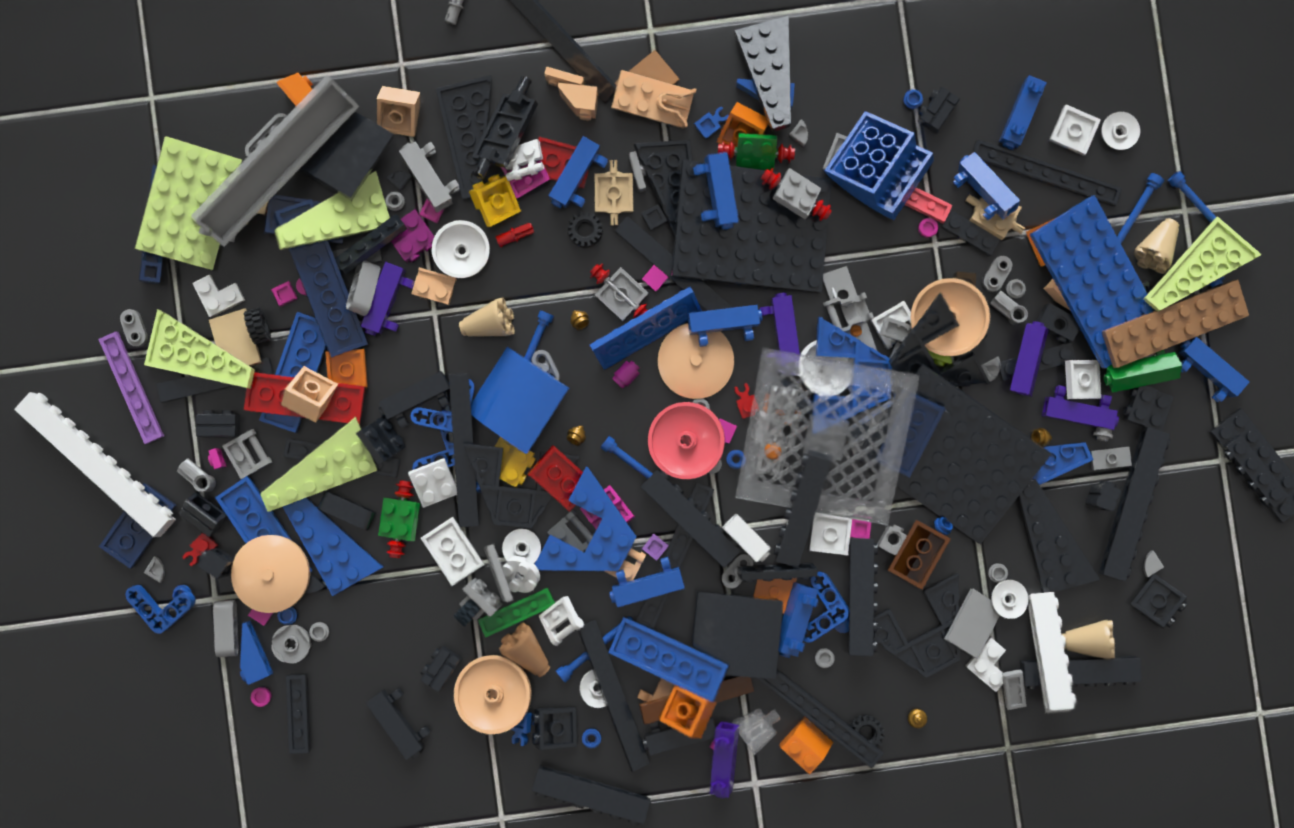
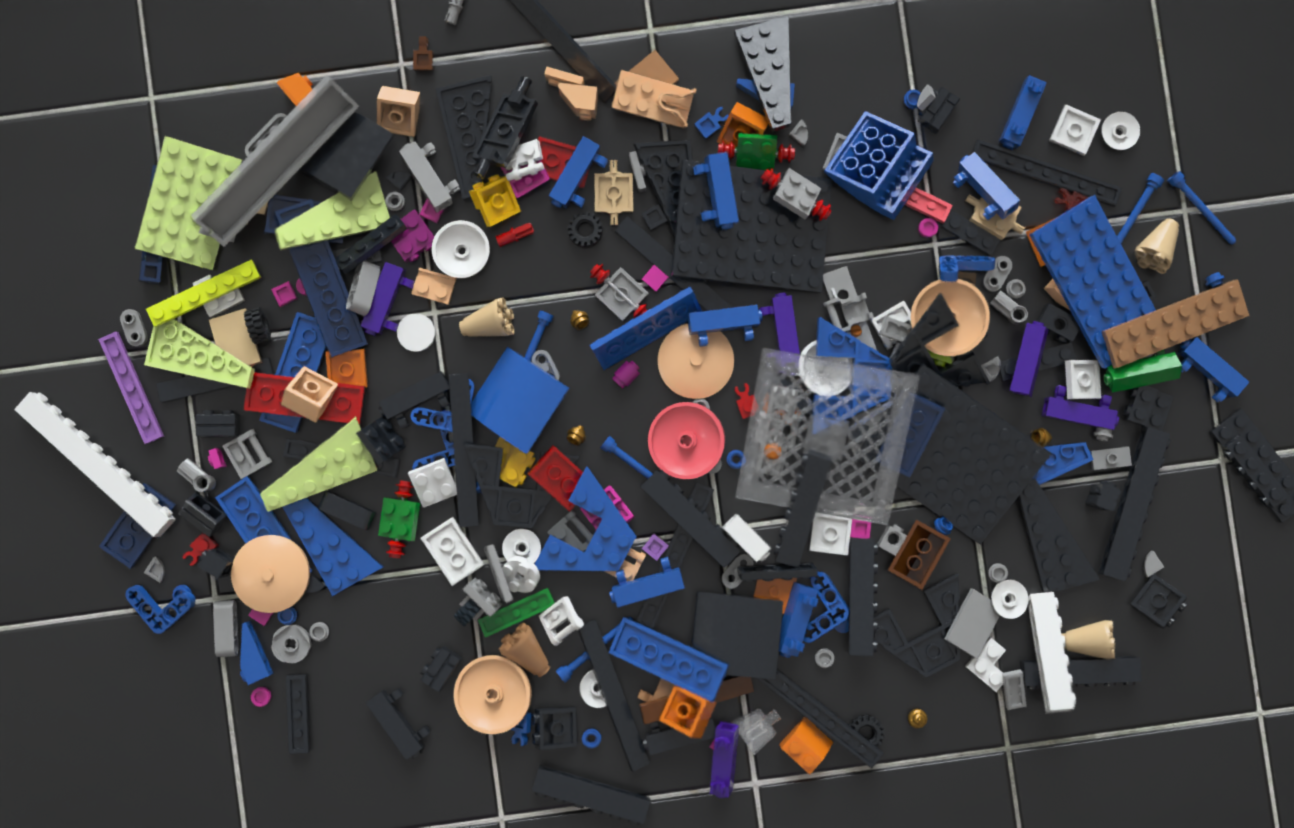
dark pink tile [719,418,737,443] -> none
yellowish green wing [1143,217,1262,312] -> none
none -> neon yellow plate [146,259,261,327]
none -> white tile [397,314,435,352]
none -> reddish brown plate [413,36,433,71]
none -> light grey tile [917,84,936,111]
none -> blue beam [939,256,995,282]
none -> clear red plate [1054,188,1088,211]

